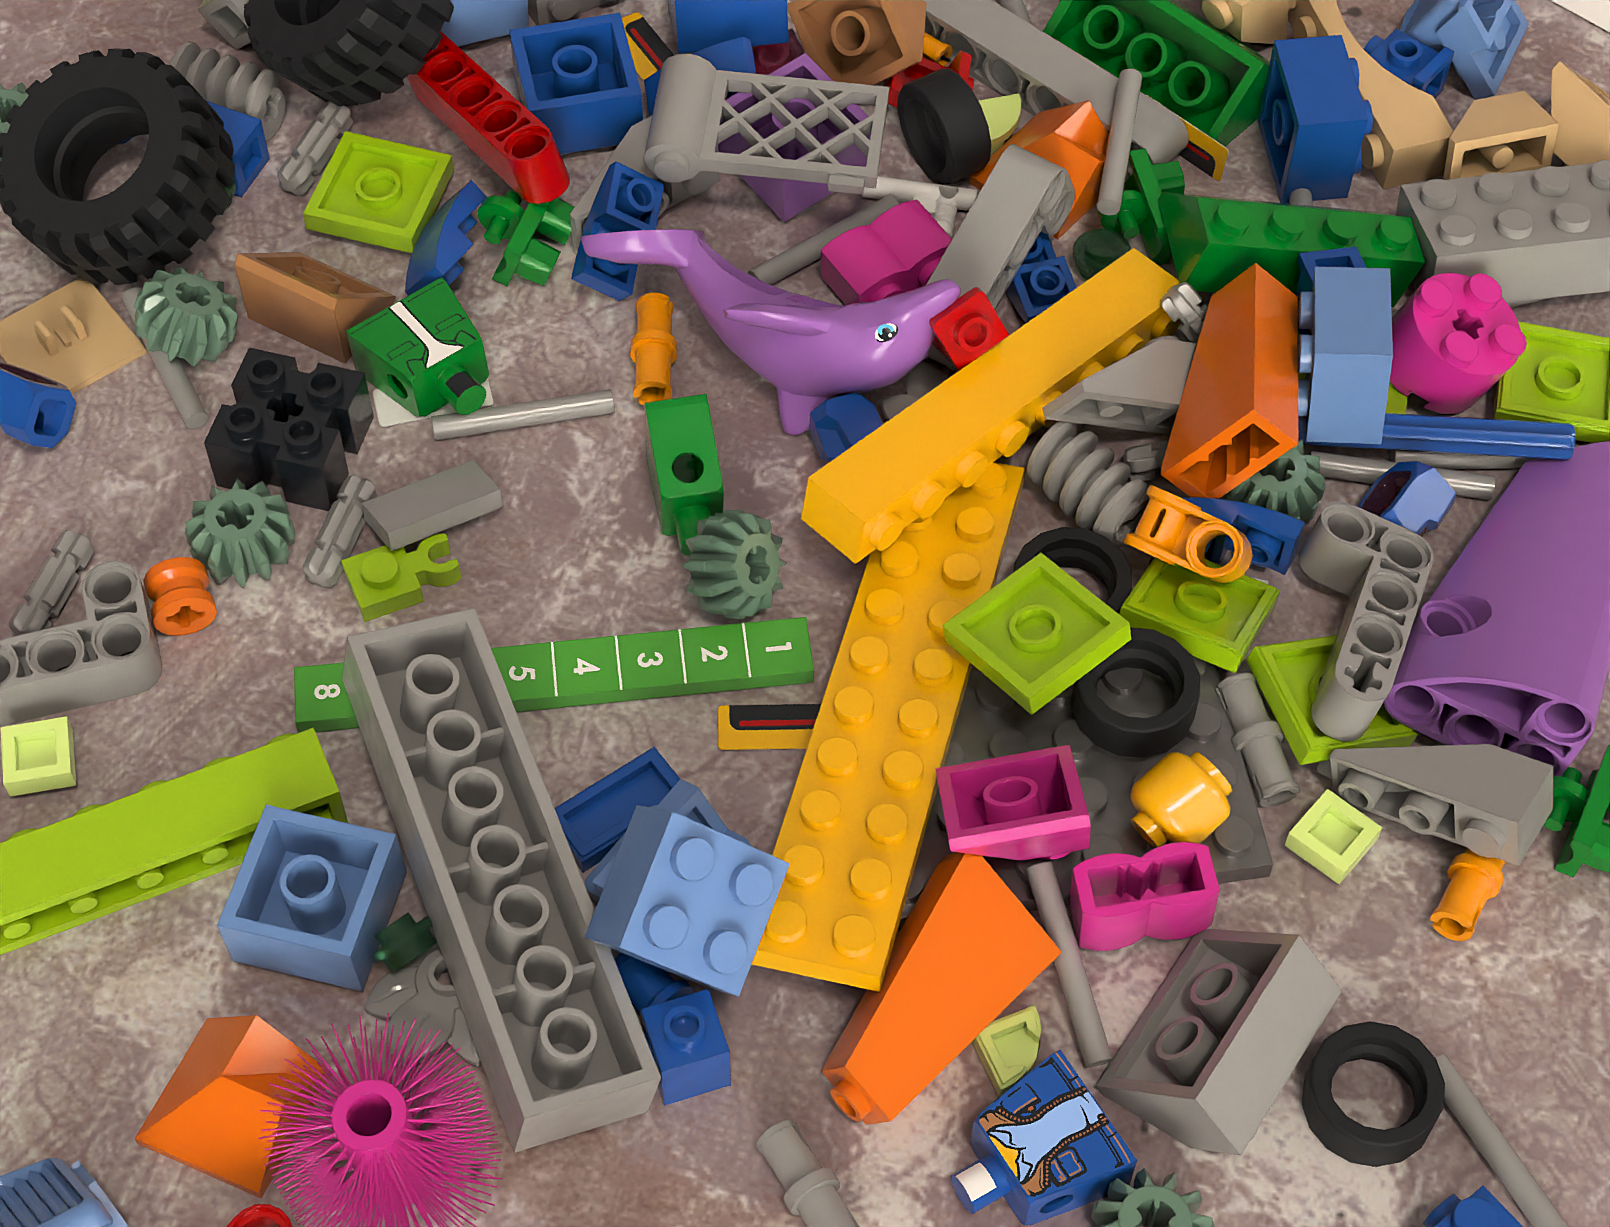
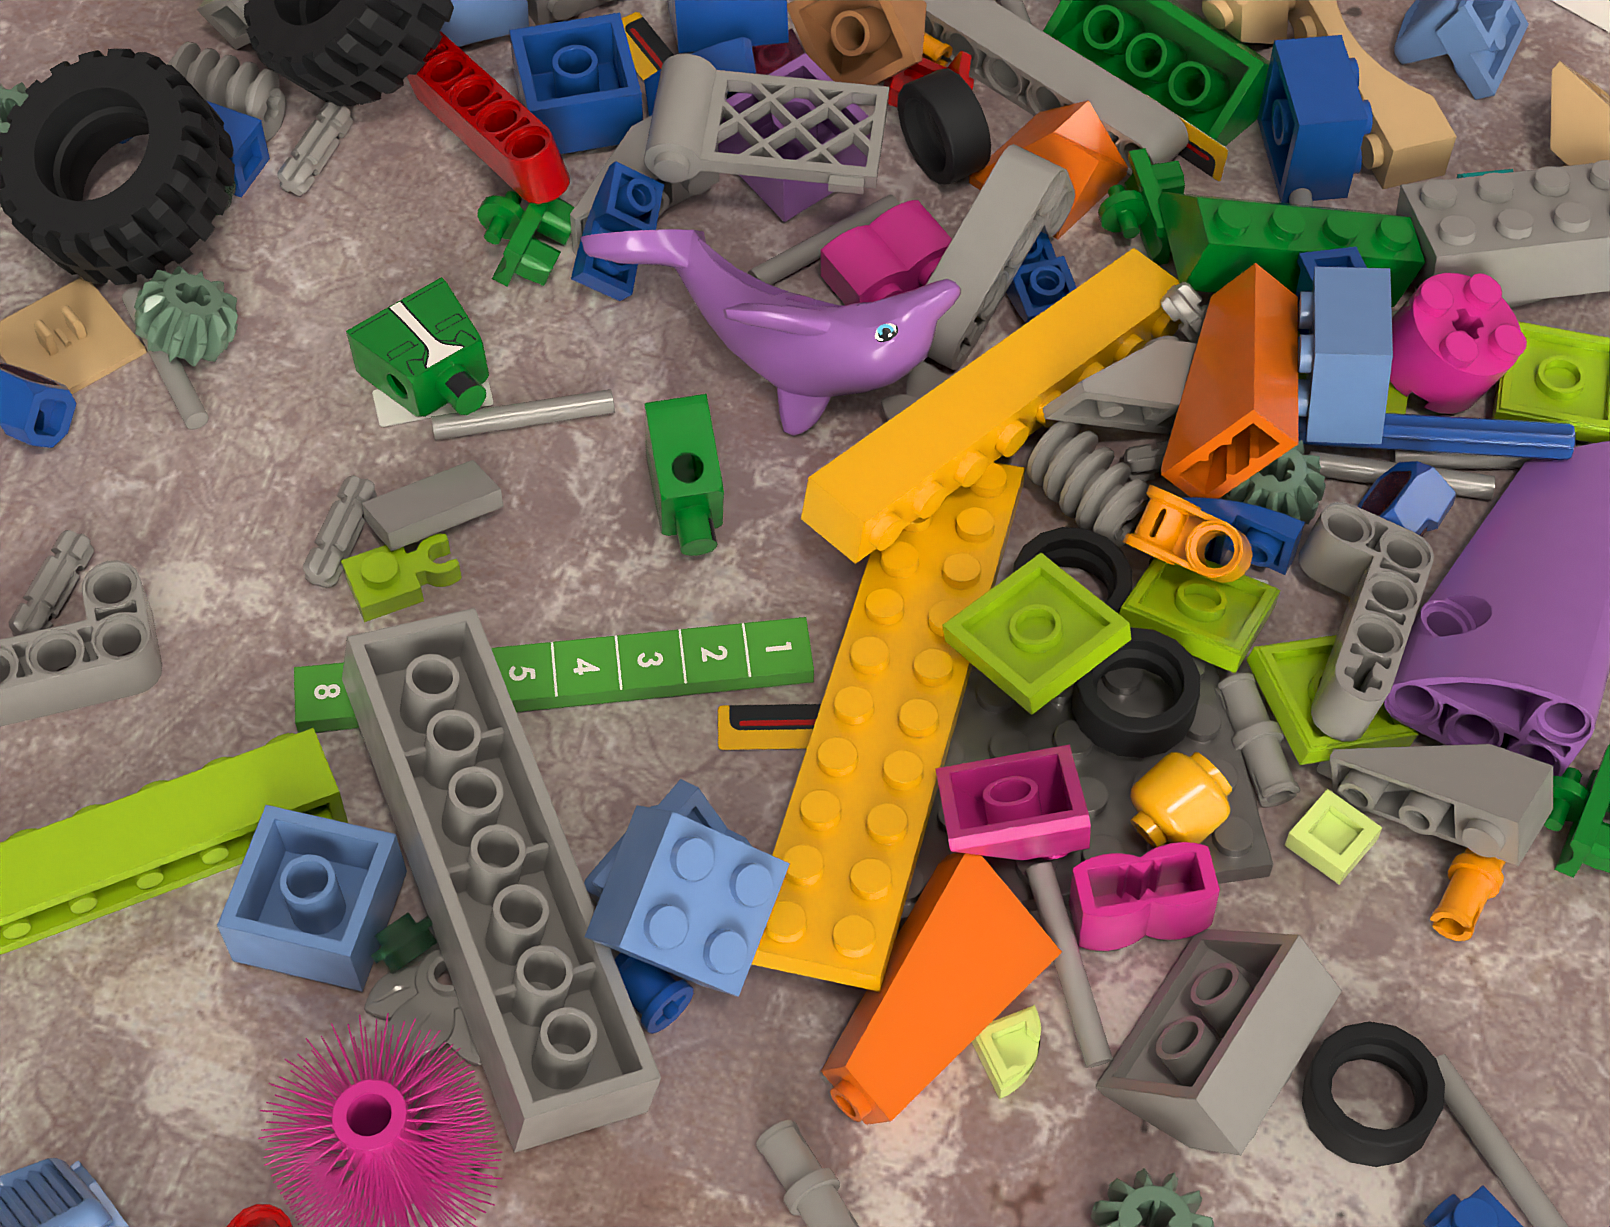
yellowish green plate [0,716,76,797] -> none
orange slope [134,1015,331,1199] -> none
orange wheel [143,557,217,636] -> none
sand green gear [185,478,295,588] -> none
black brick [204,347,374,511] -> none
medium nougat slope [234,252,396,364] -> none
lime plate [303,131,454,253] -> none
blue slope [405,180,487,296] -> none
blue tile [554,747,680,873] -> none
light orange pin [630,292,677,405] -> none
blue brick [640,989,731,1106] -> none
sand green gear [681,510,787,619] -> none
blue rock [809,392,883,464] -> none
white hose [862,176,978,238] -> none
red bracket [929,287,1009,371] -> none
torso [951,1050,1137,1225] -> none
yellowish green tile [978,93,1021,153] -> none
clear green plate [1073,229,1131,280] -> none
light grey bar [1097,69,1142,215] -> none
blue brick [1364,28,1454,99] -> none
tan slope [1443,91,1559,180] -> none

